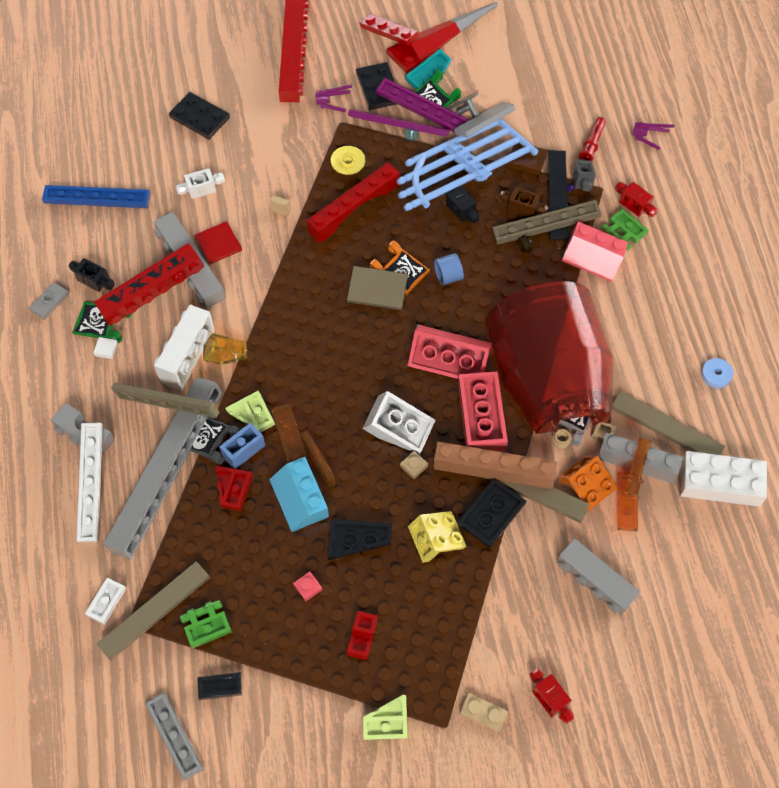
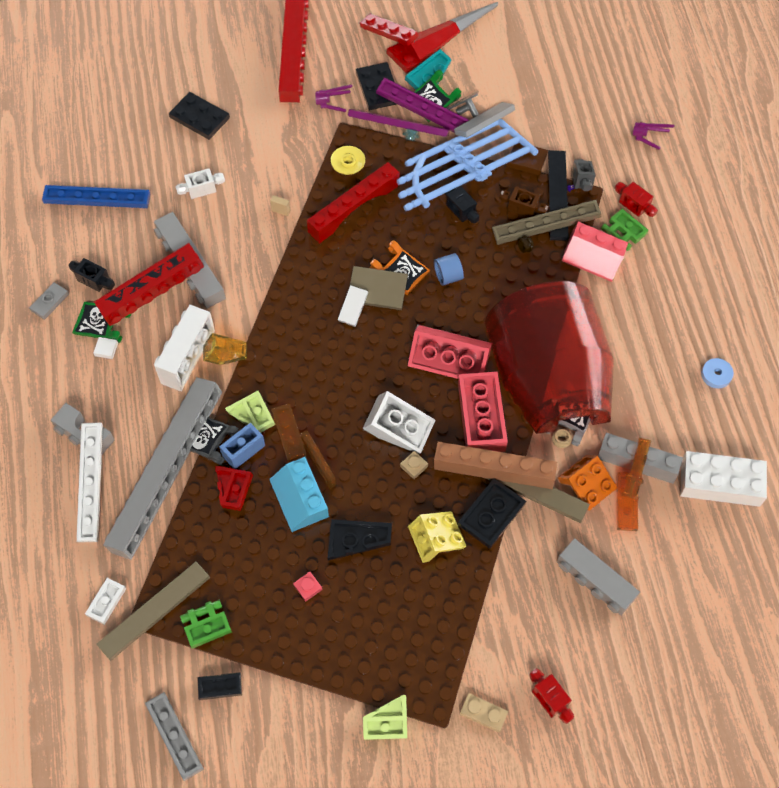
dark tan tile [111,383,219,418] -> none
red tile [194,221,242,265] -> none
red slope [346,611,378,661] -> none
red pin [579,117,606,161] -> none
tan tile [591,420,616,442] -> none
dark tan tile [611,391,725,455] -> none
none -> white tile [338,285,368,327]

